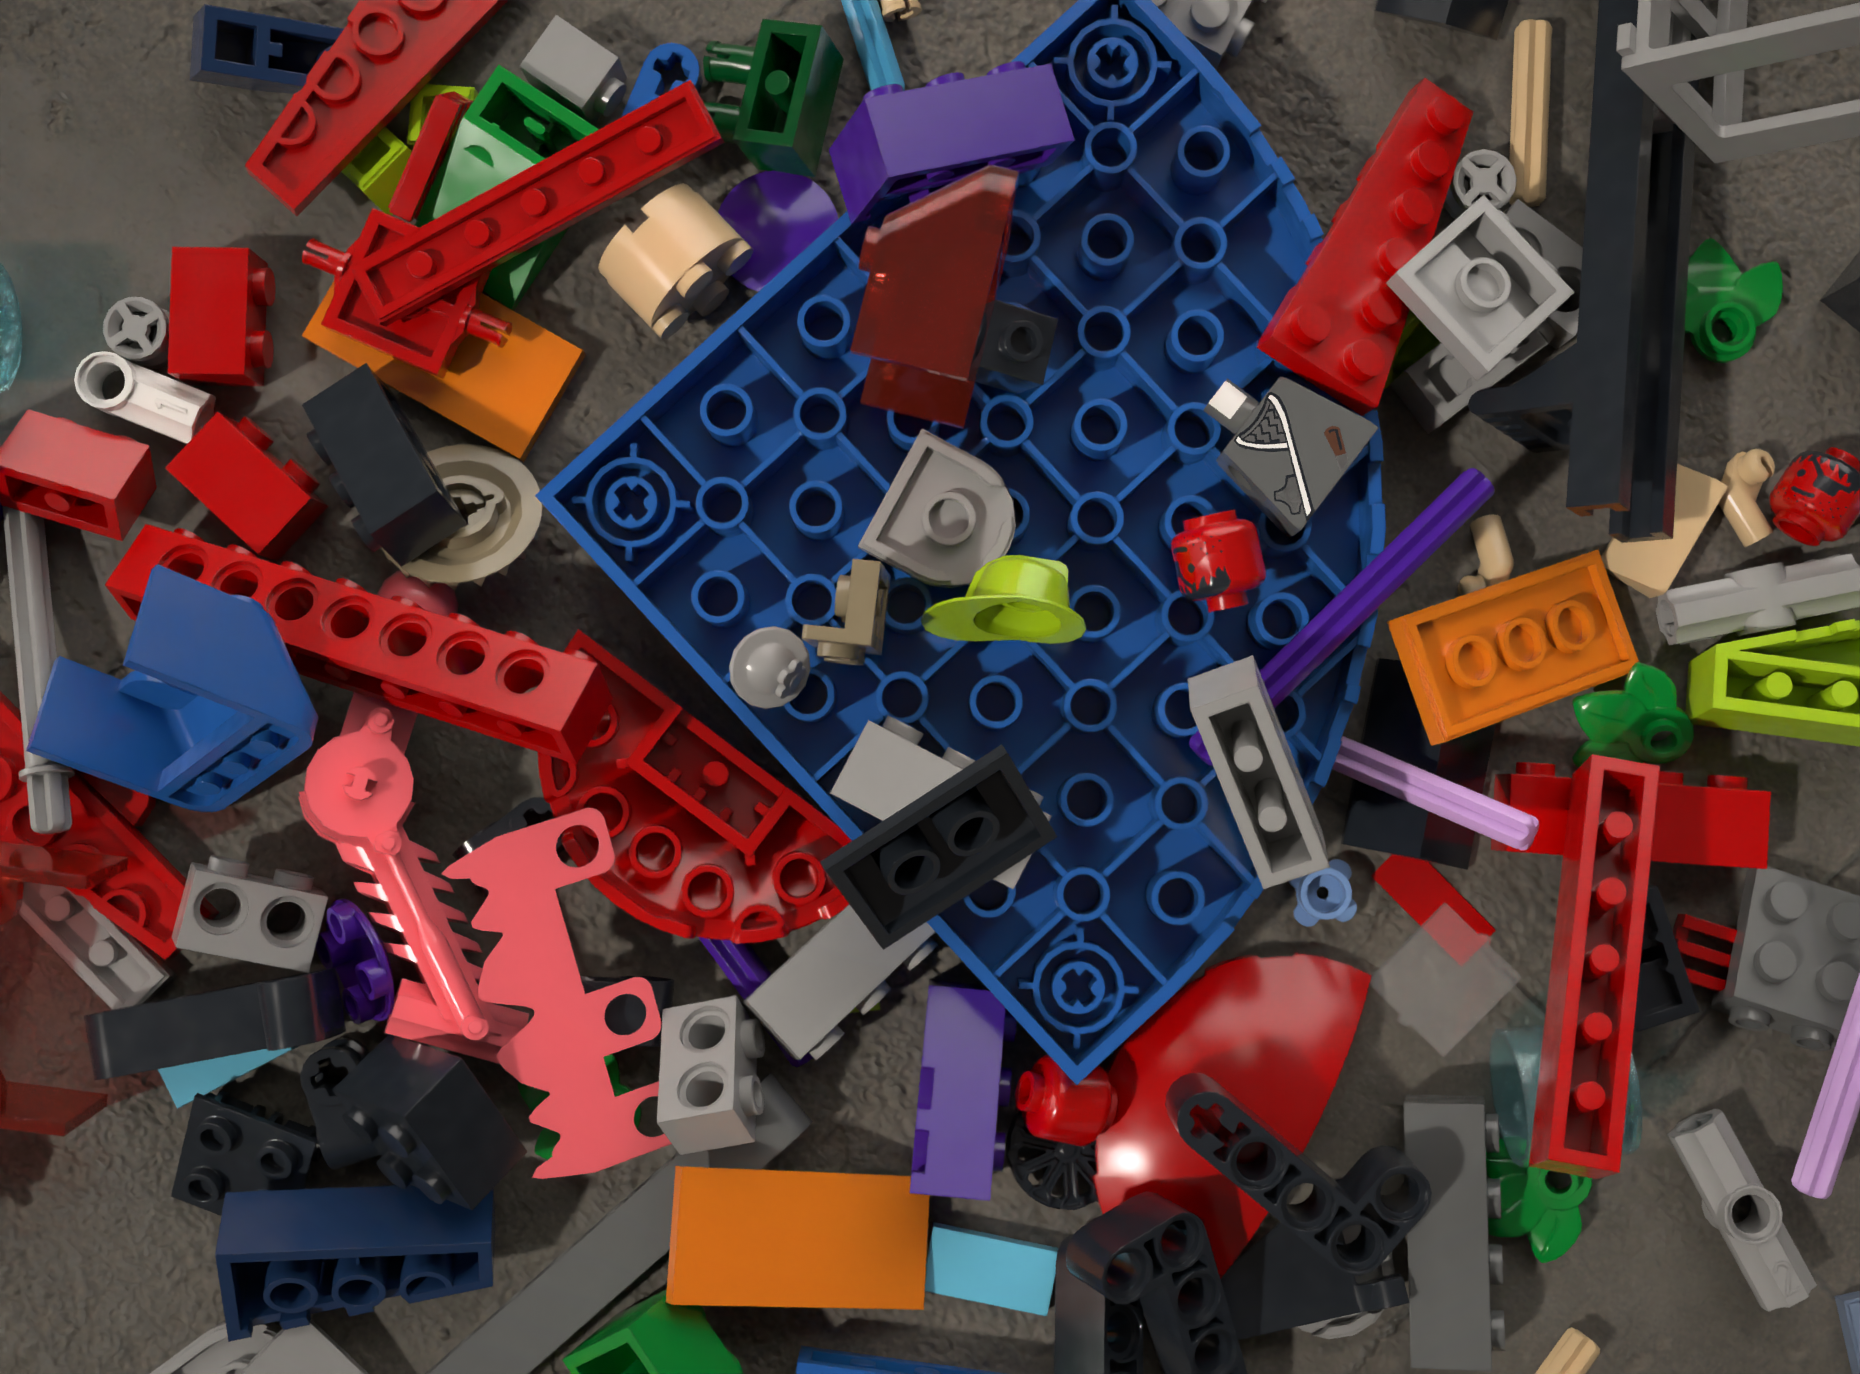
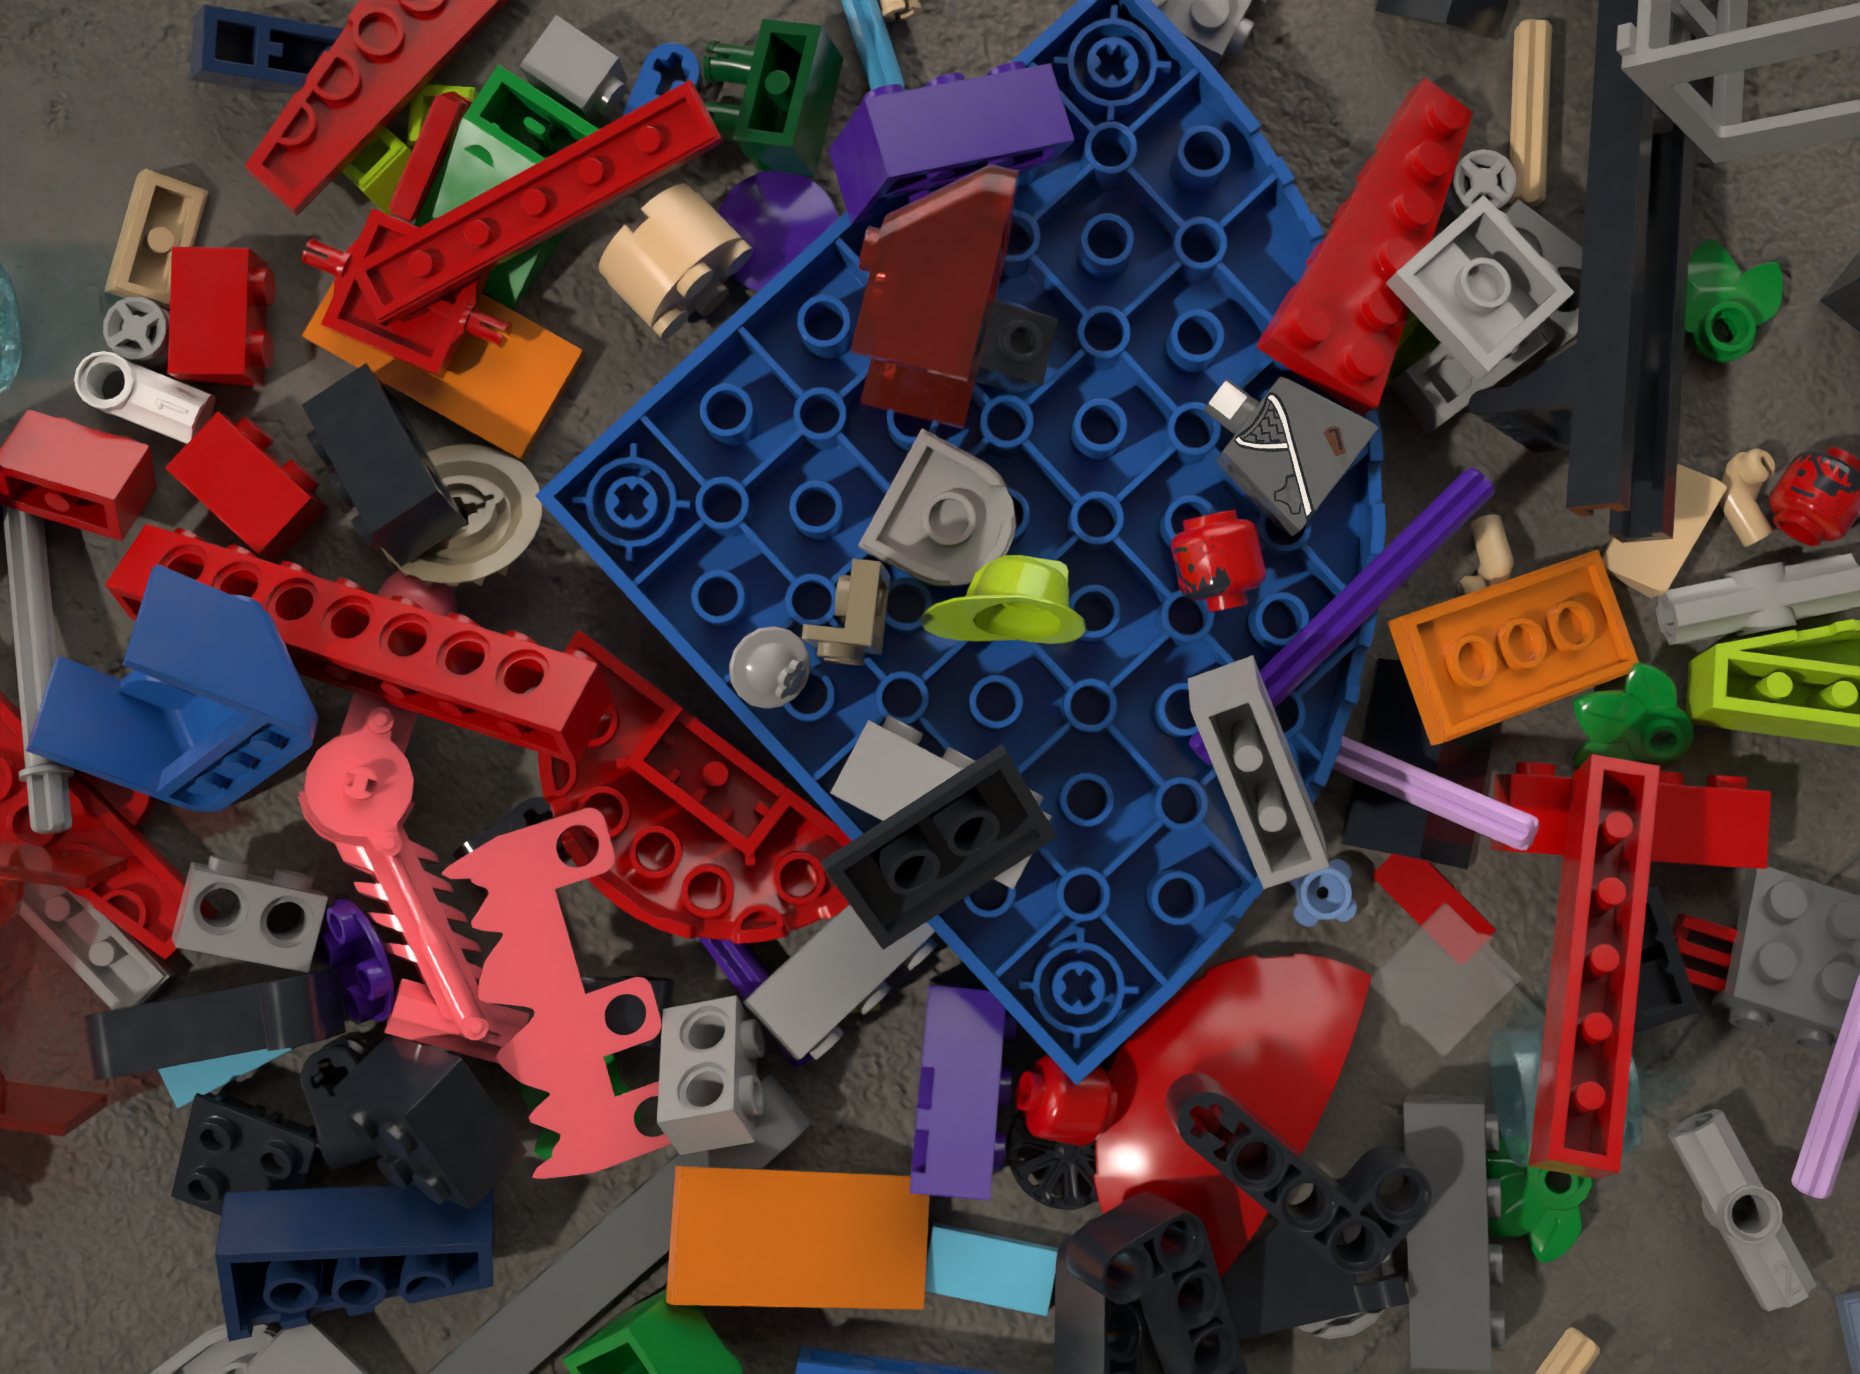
none -> tan slope [104,169,209,310]

